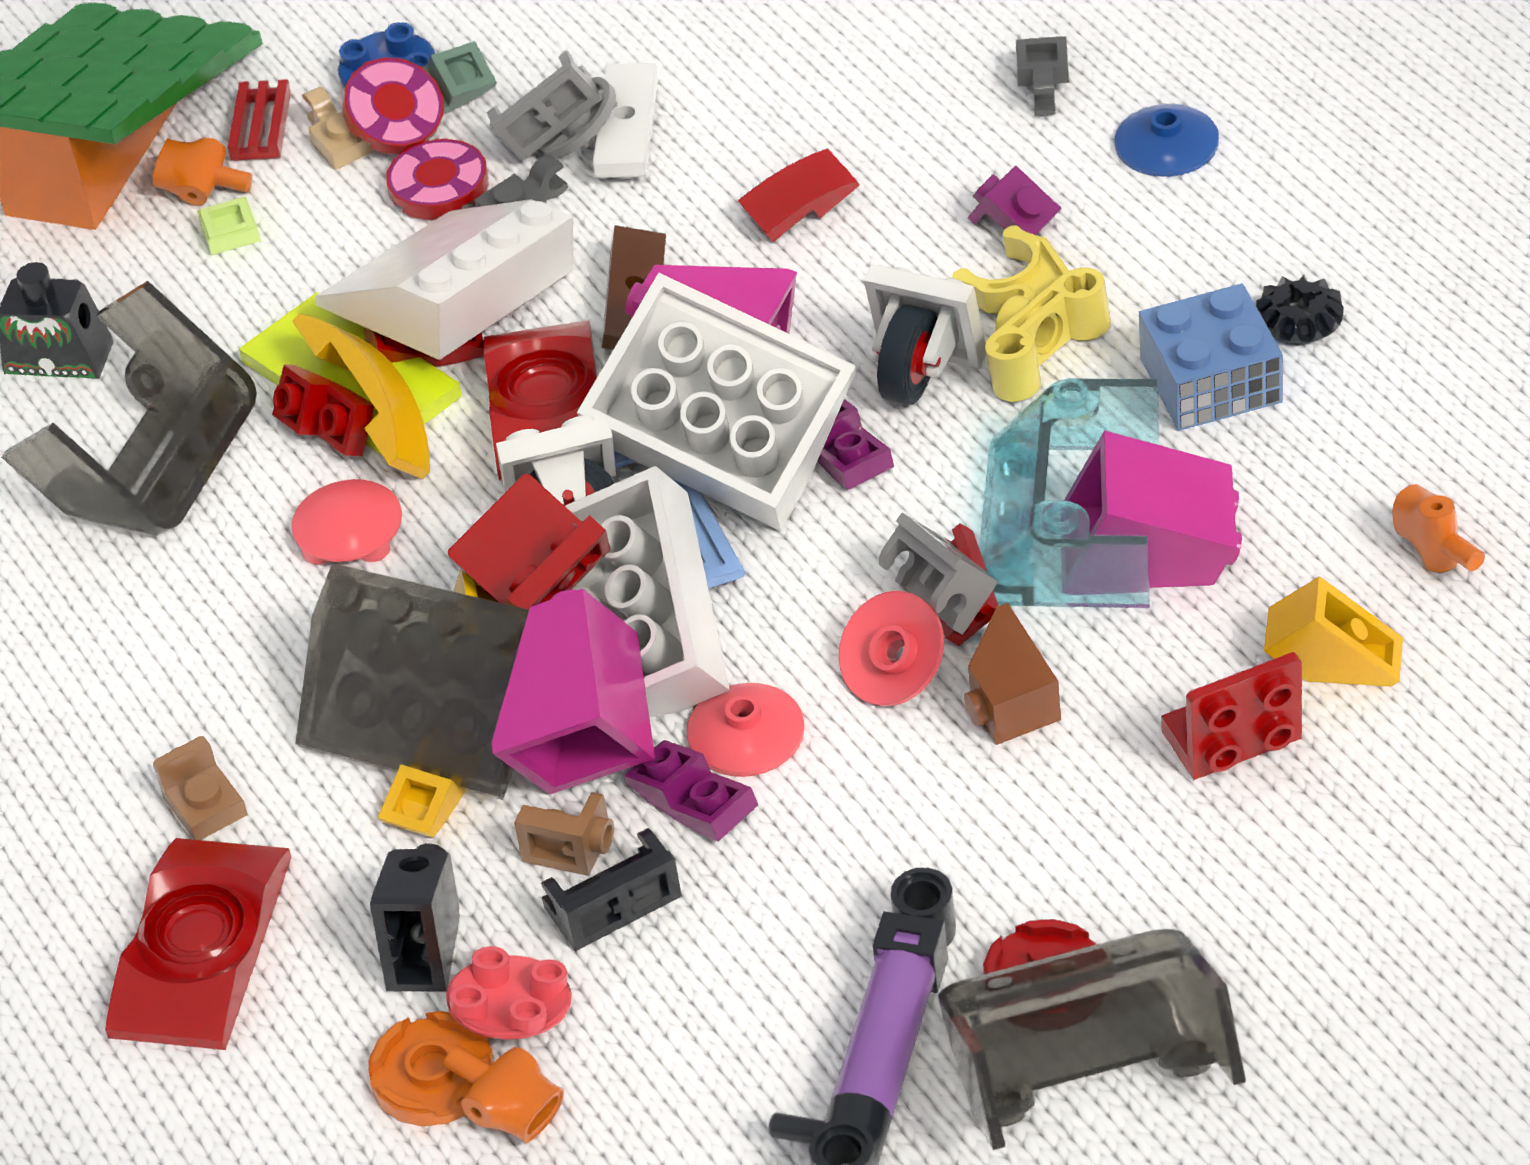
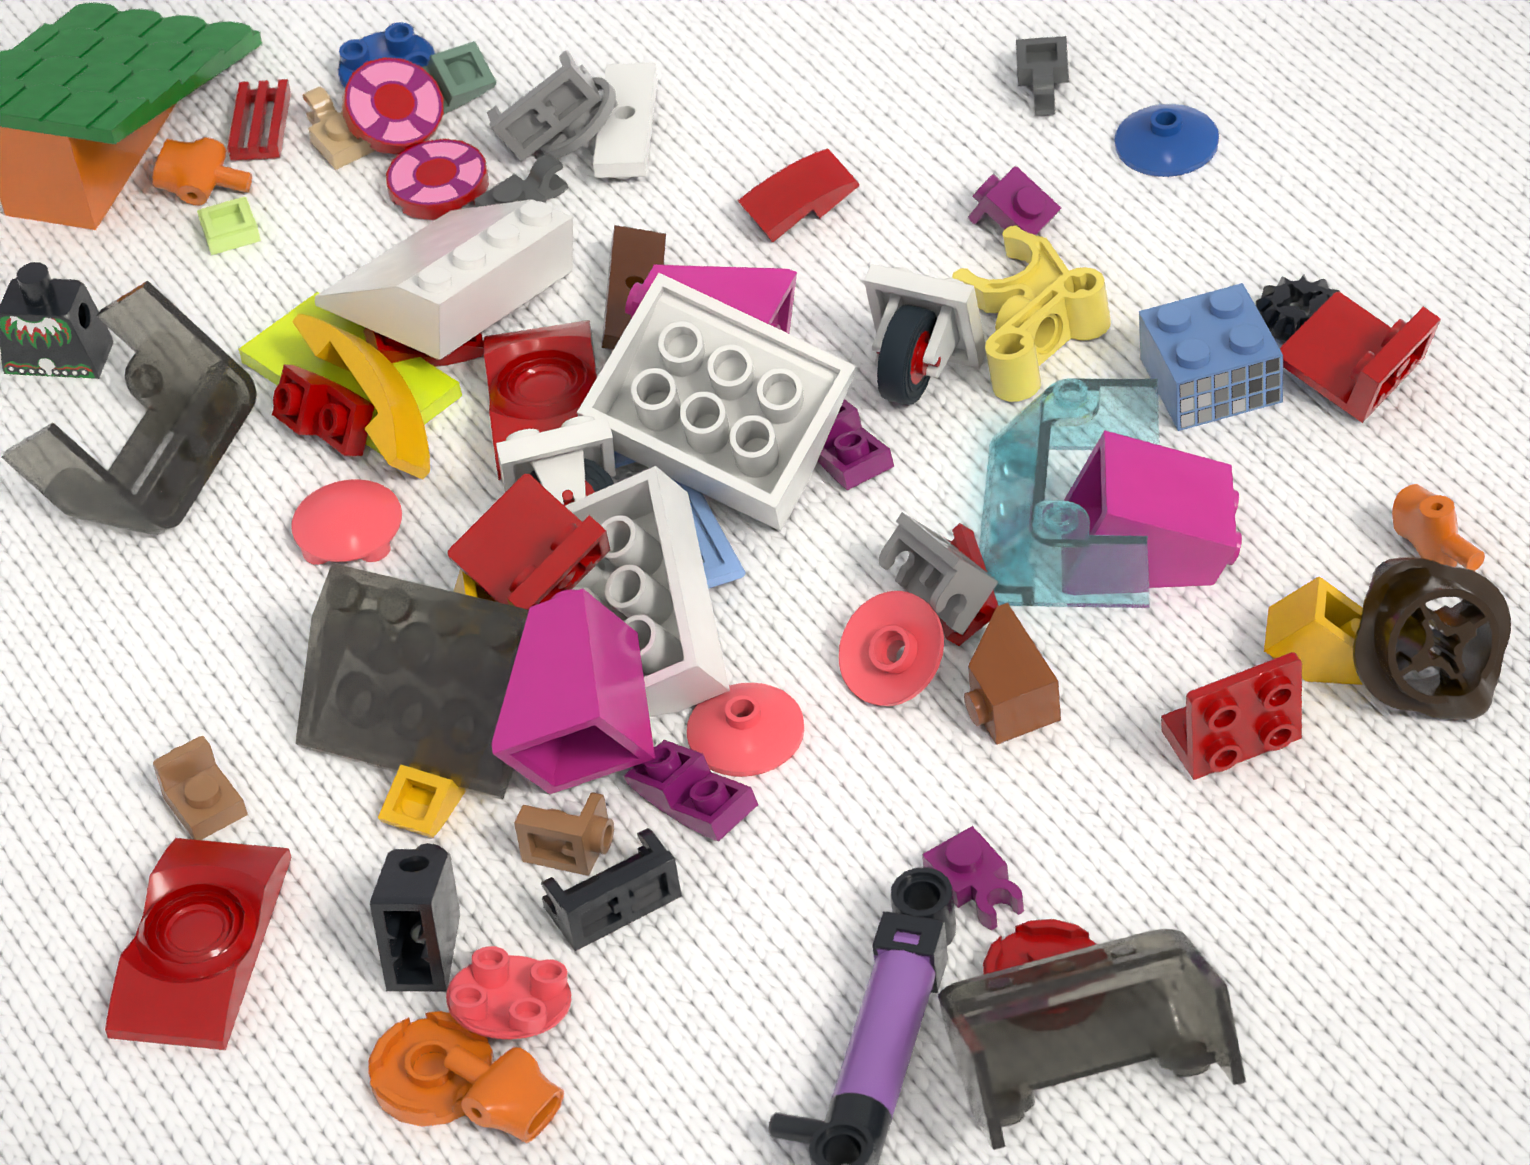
none -> magenta plate [922,826,1024,930]
none -> red bracket [1280,292,1441,423]
none -> dark brown piece [1353,557,1511,720]

